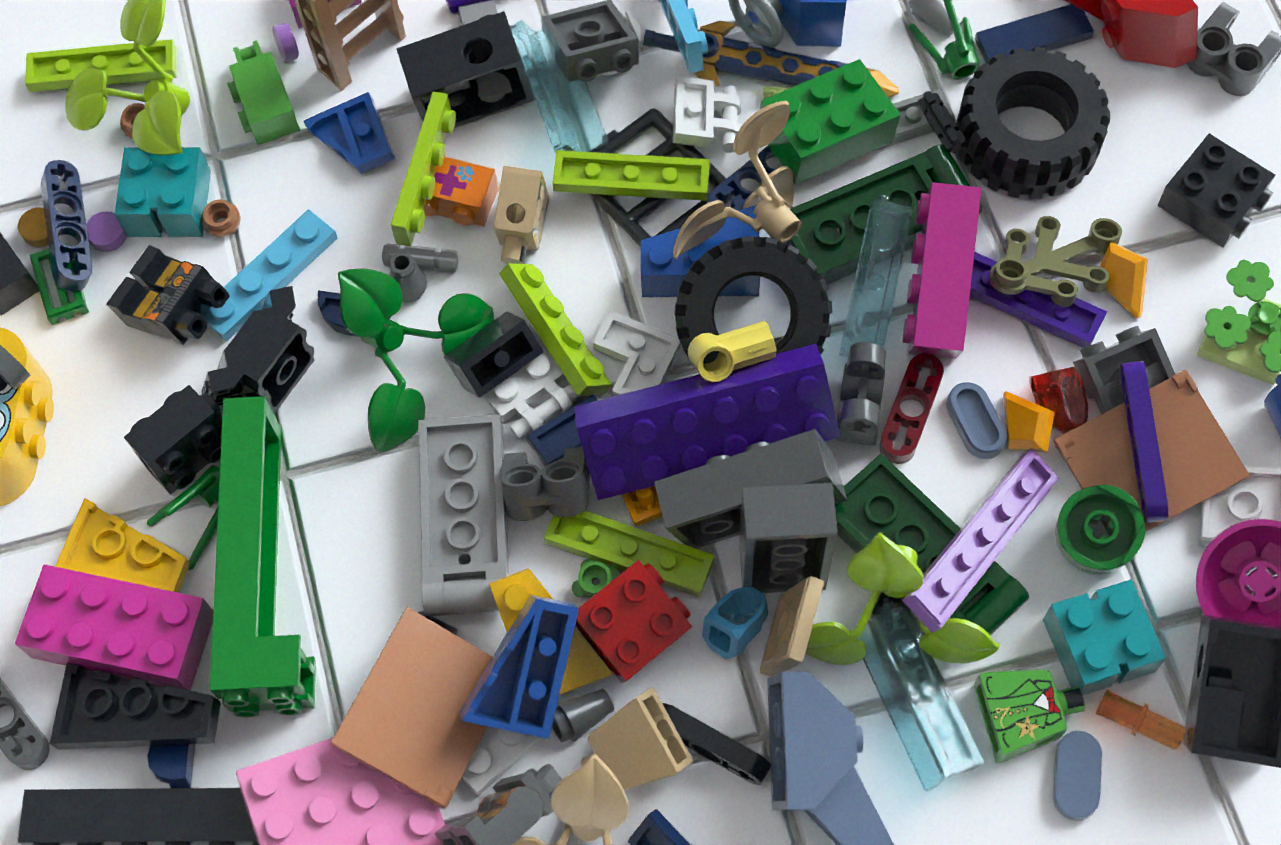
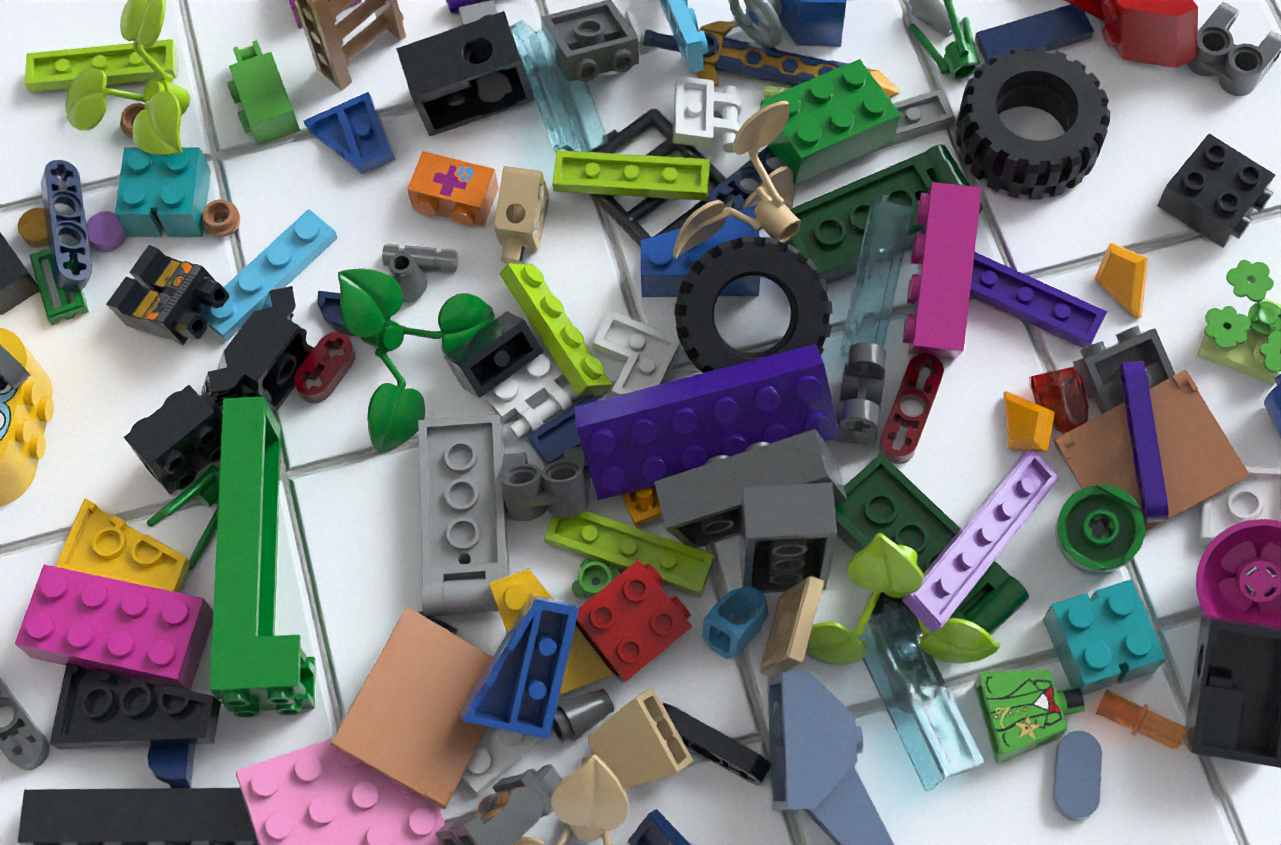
medium lavender tile [272,23,299,62] -> none
lime plate [390,92,456,247] -> none
light yellow piece [688,321,777,382] -> none
black axle [918,91,966,154] -> none
sand blue tile [946,382,1007,459] -> none
olive plant [989,216,1122,307] -> none
none -> dark red beam [294,332,356,403]

